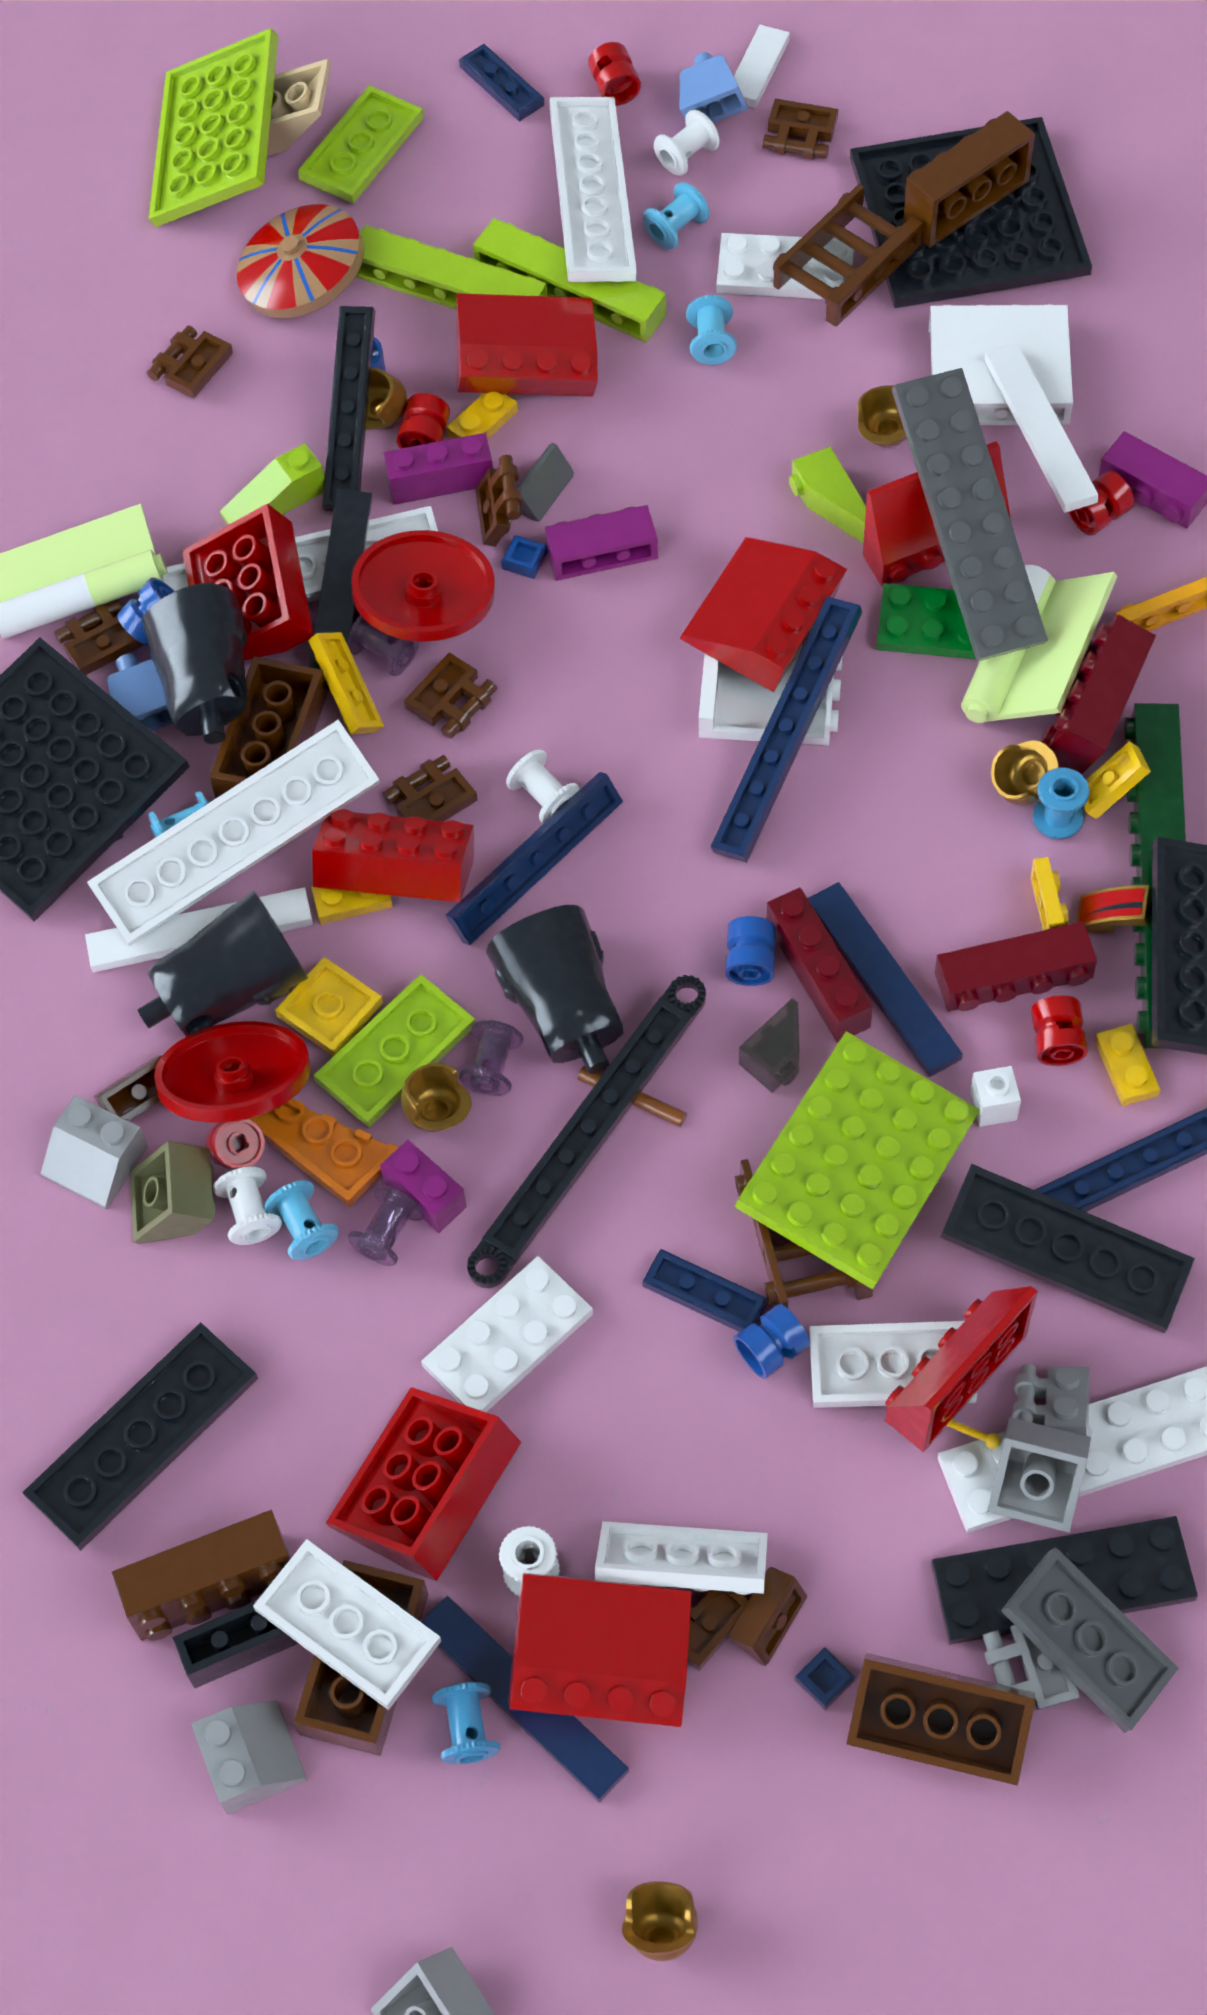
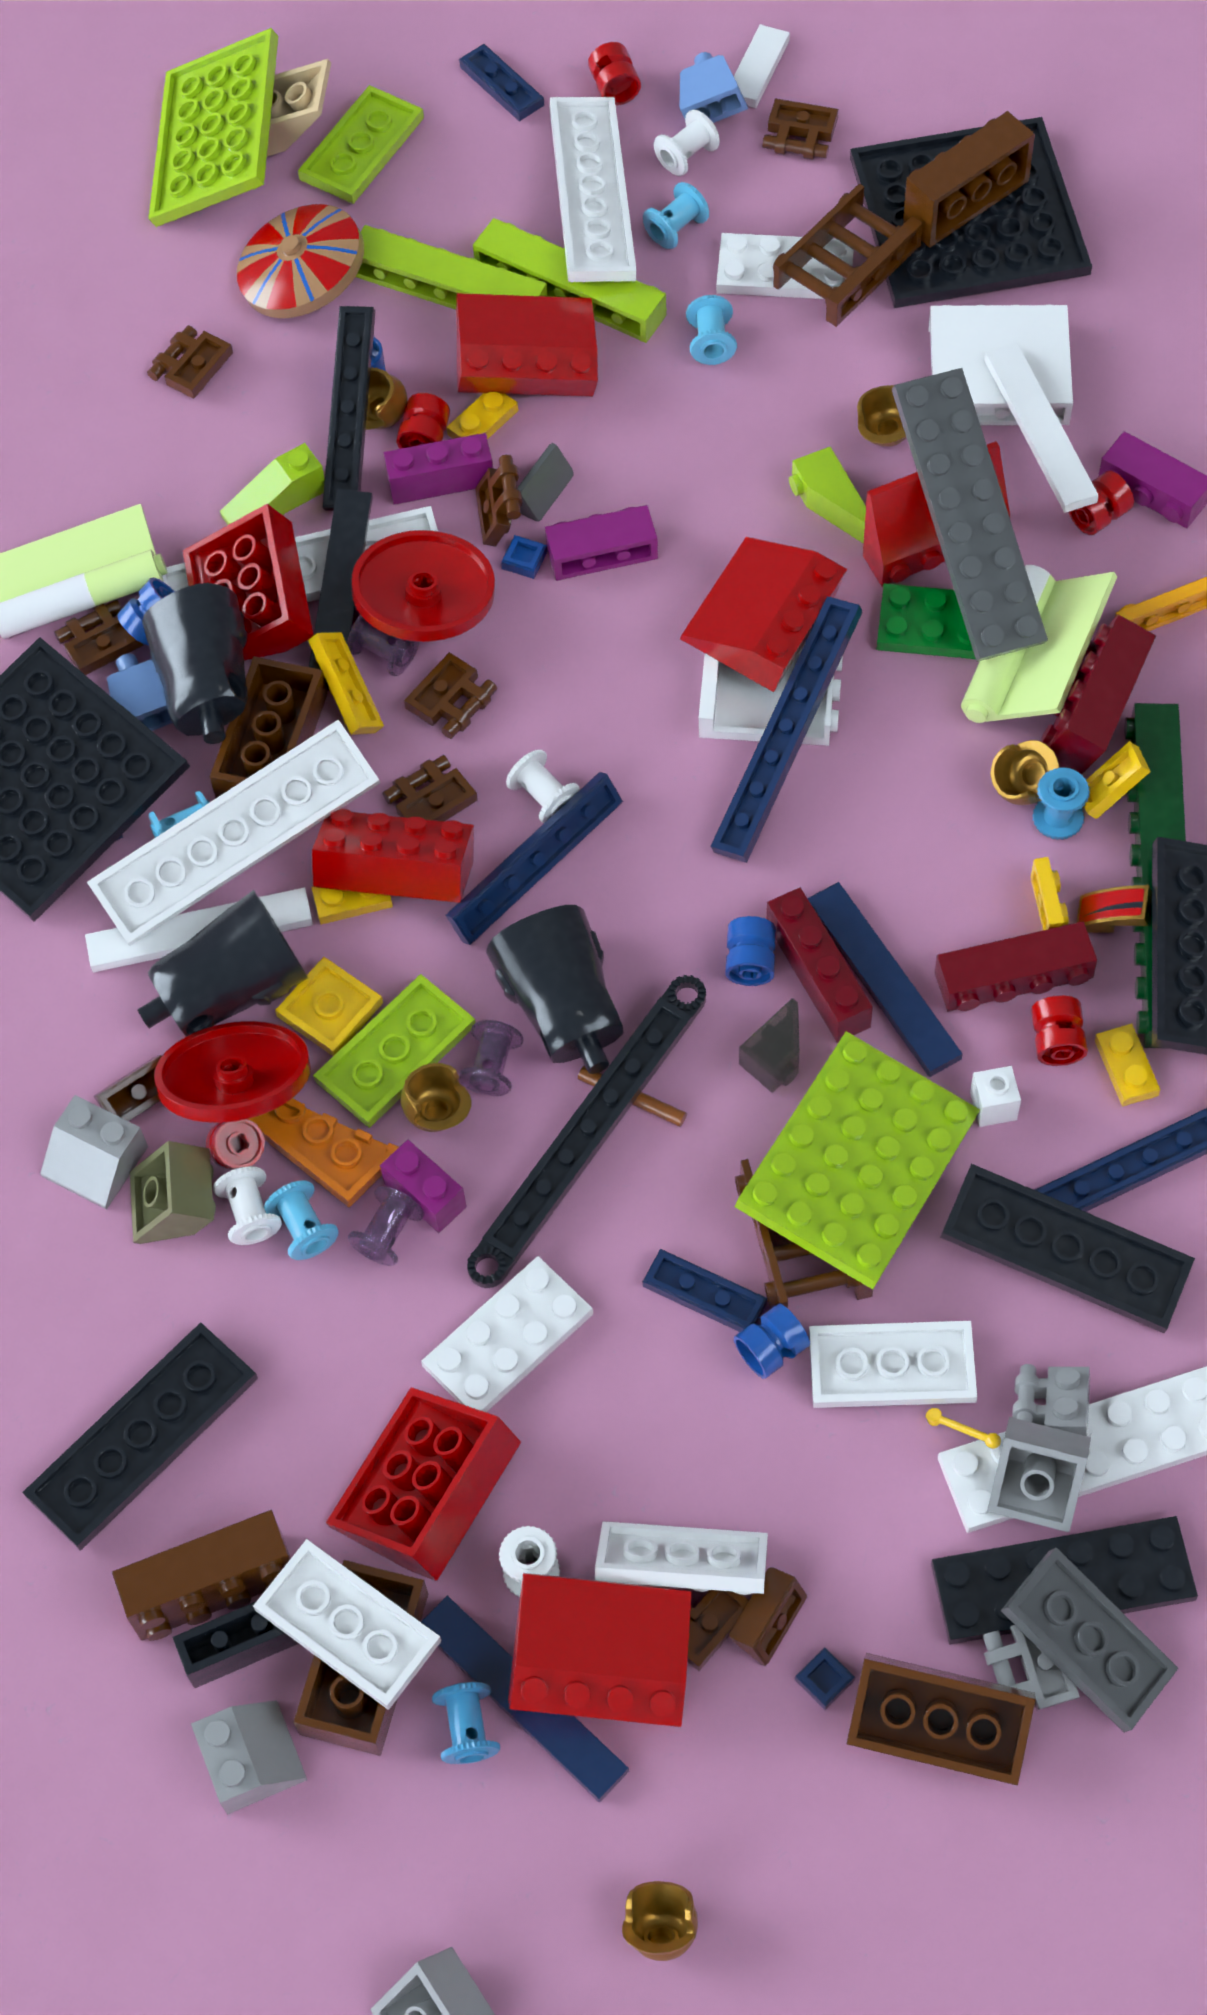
red slope [885,1286,1038,1452] -> none

